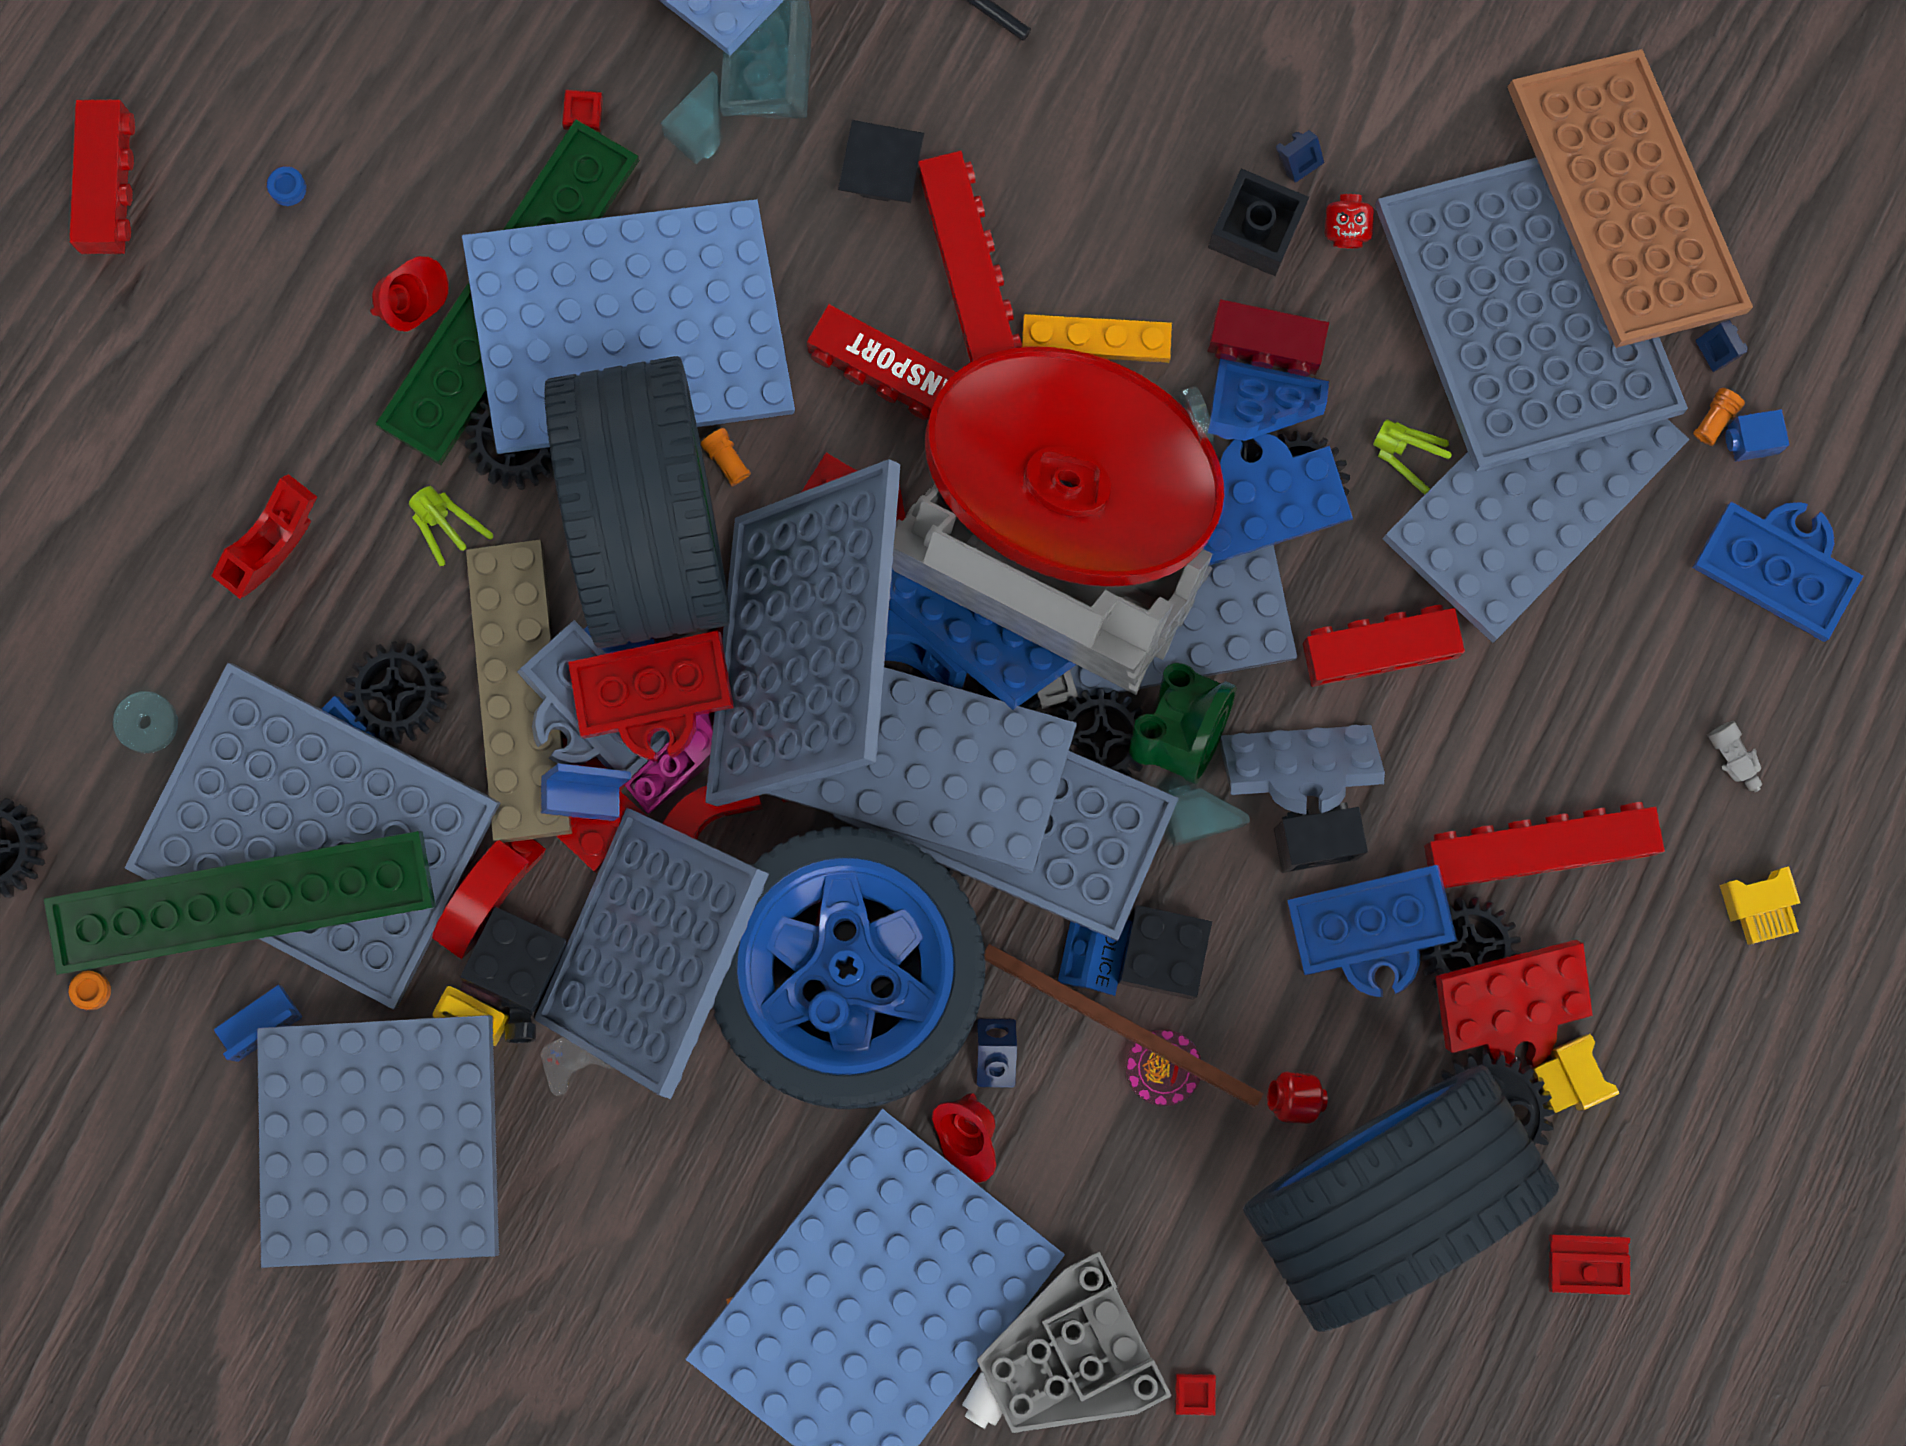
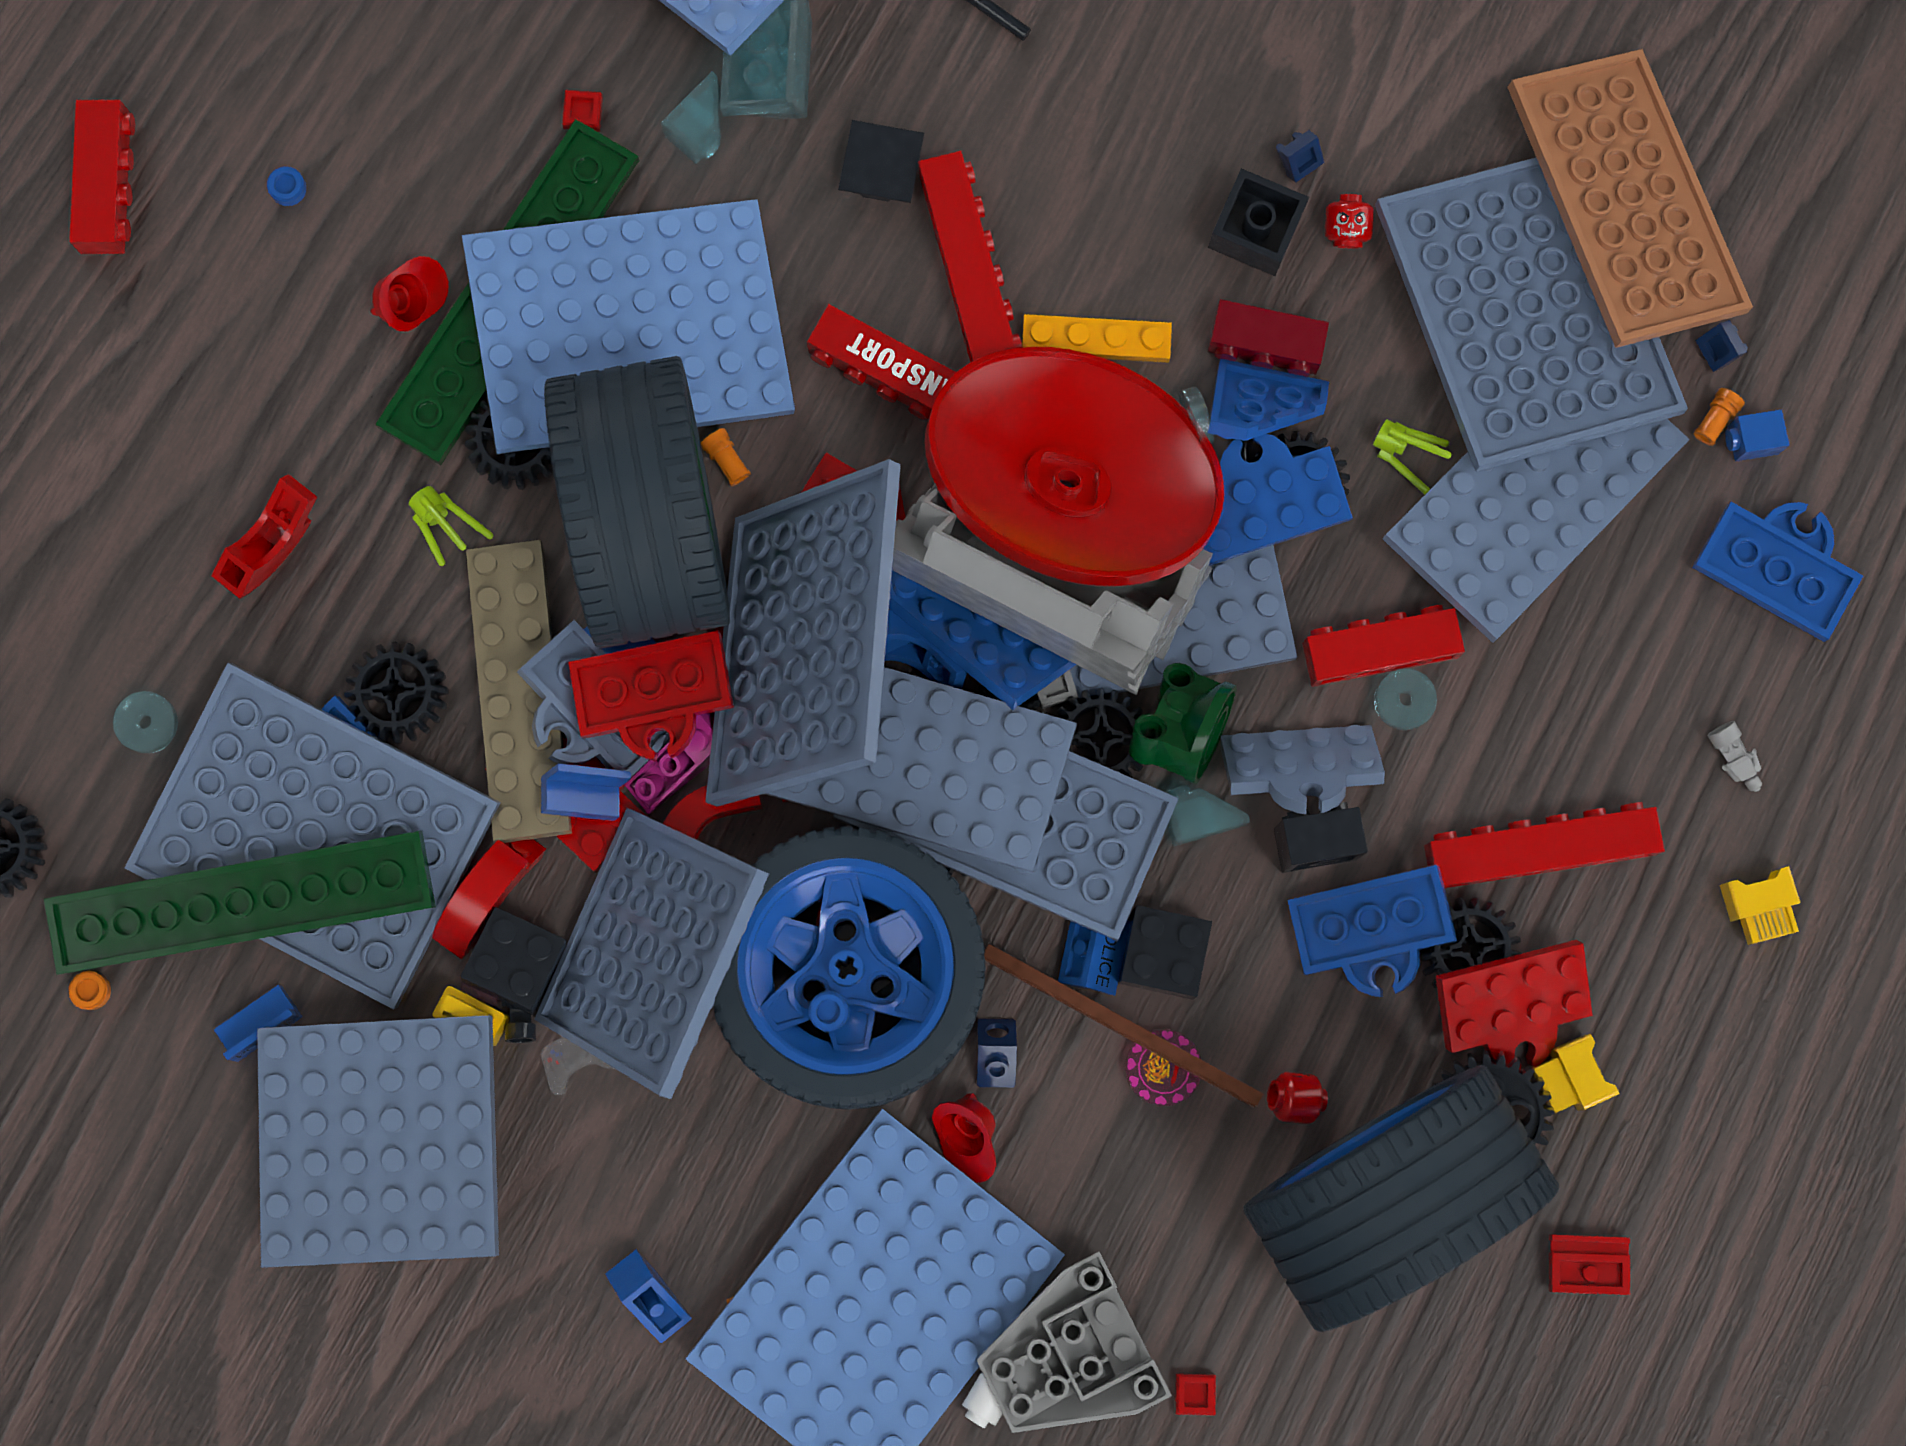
none -> blue slope [605,1250,692,1343]
none -> clear light blue piece [1374,669,1437,731]

